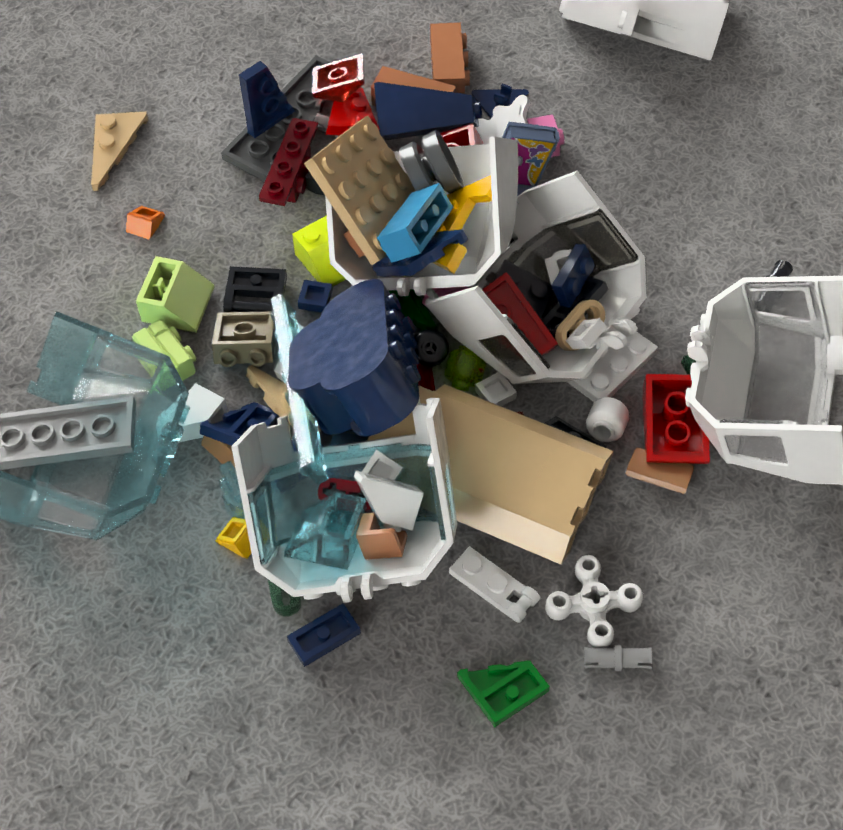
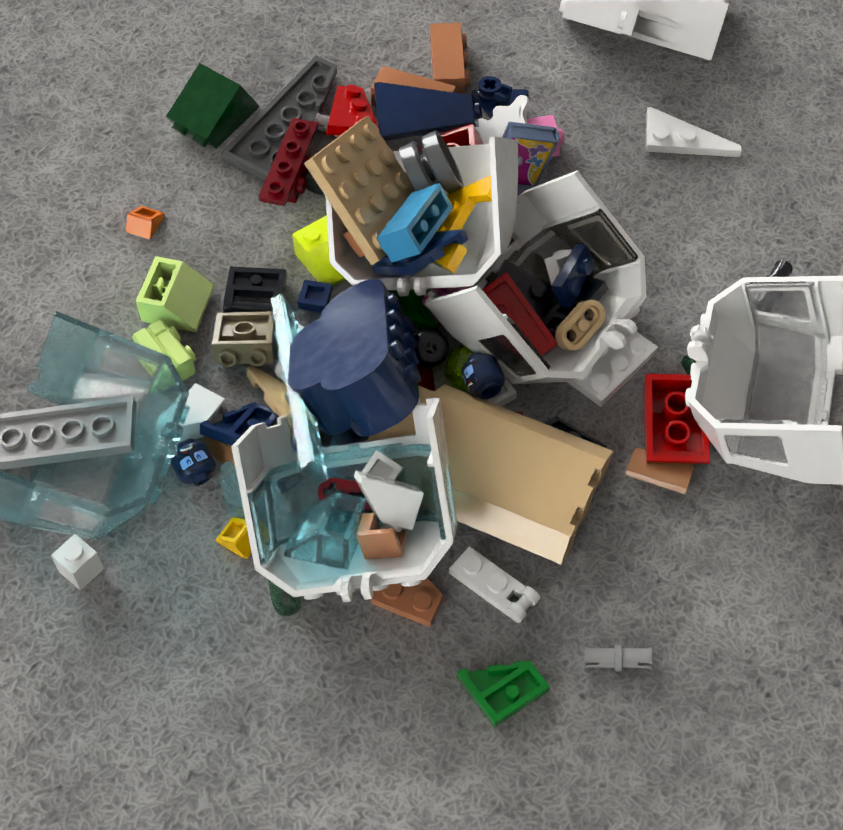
tan wing [91,111,148,191] -> none
dark blue wing [239,61,295,138] -> none
dark blue plate [287,603,361,667] -> none
clear red slope [312,54,365,102] -> none
white gear [545,555,643,648] -> none
white plate [566,318,607,349] -> none
white head [586,397,629,442] -> none
none -> white brick [51,534,104,591]
none -> dark green slope [166,63,260,149]
none -> dark blue head [170,439,216,486]
none -> nougat wing [371,578,443,627]
none -> dark blue head [461,353,505,399]
none -> dark blue bush [478,76,502,102]
none -> white wing [646,107,742,157]

